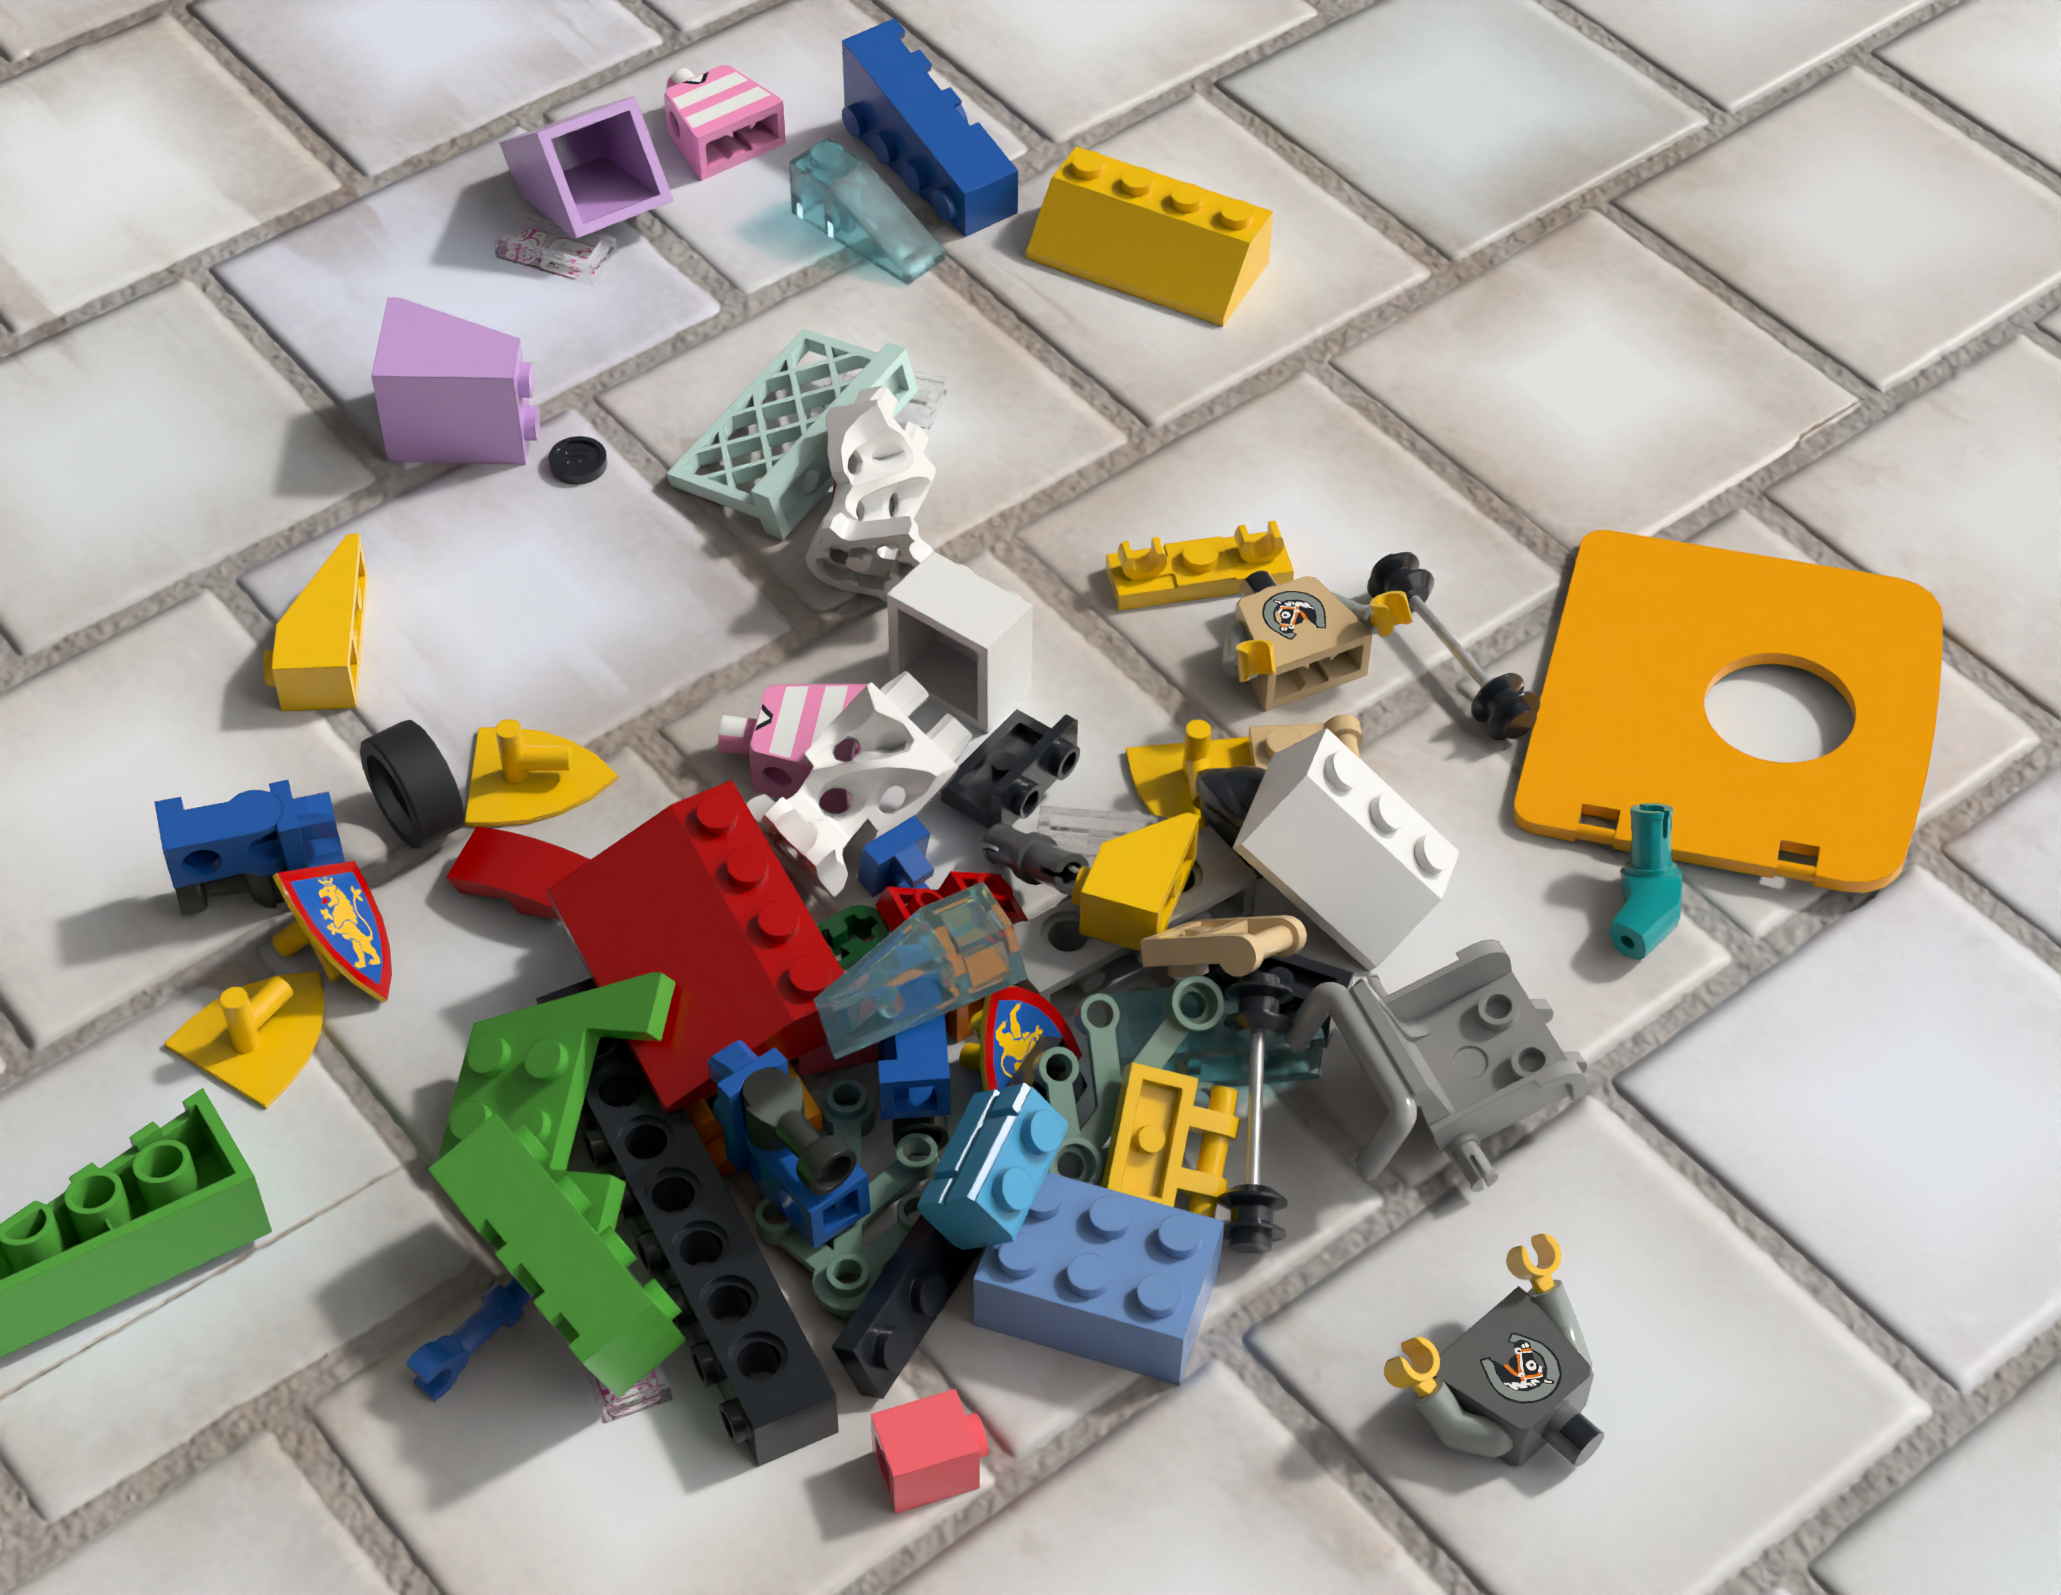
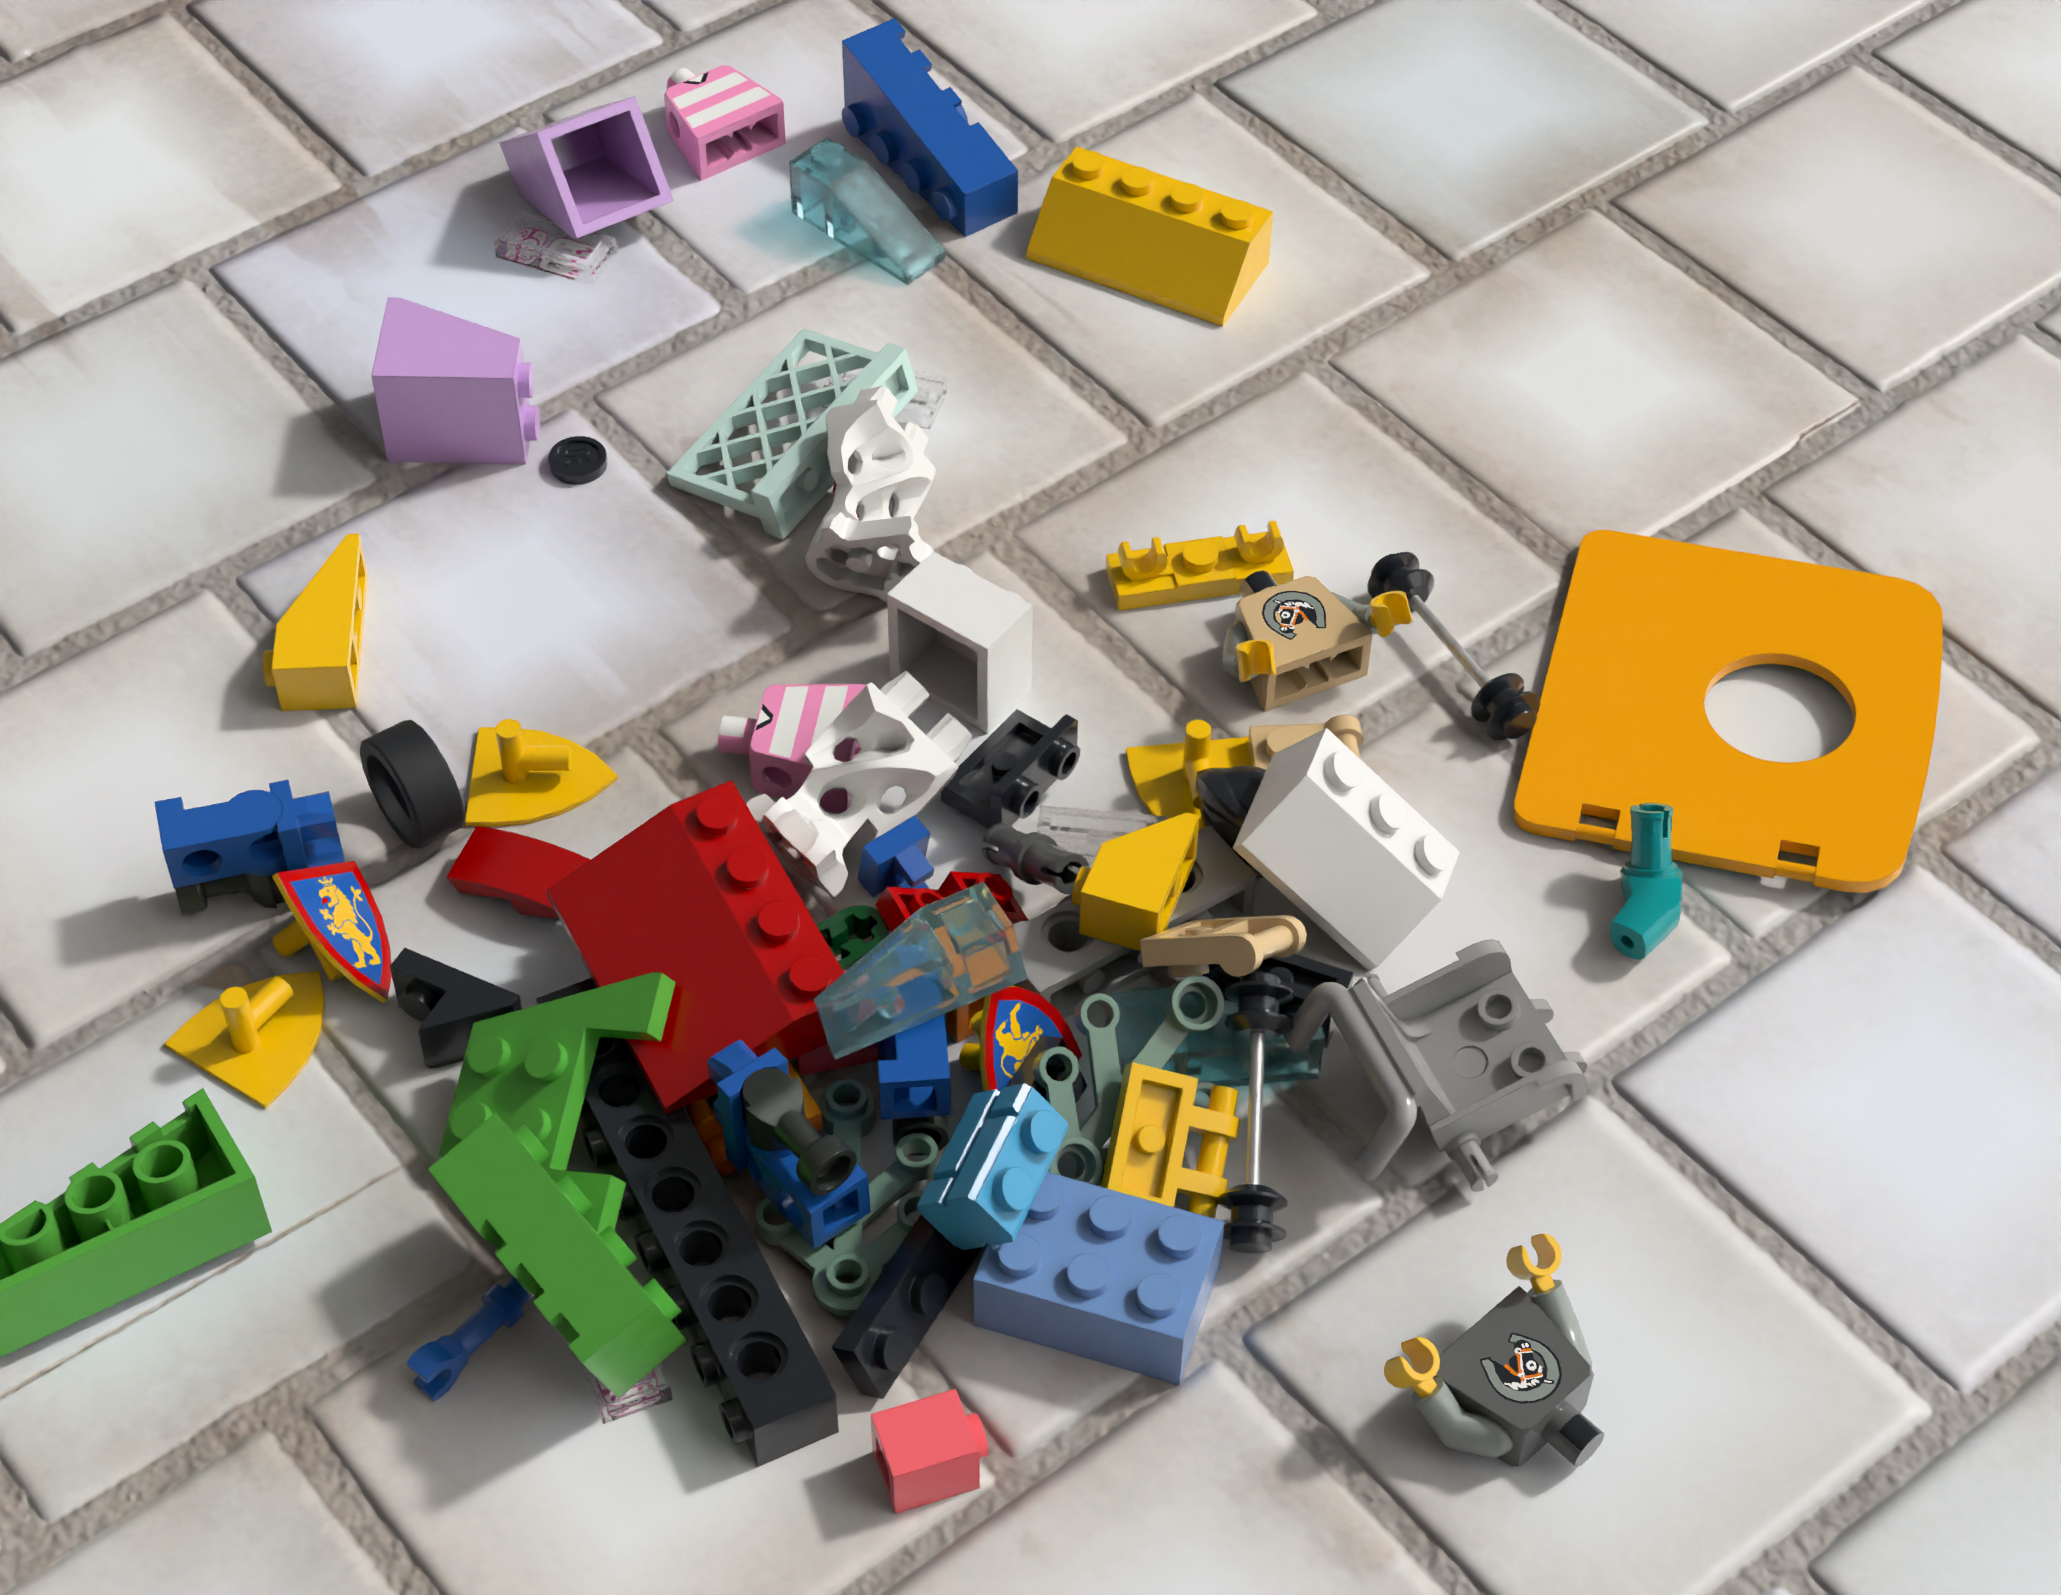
none -> black slope [390,947,522,1069]

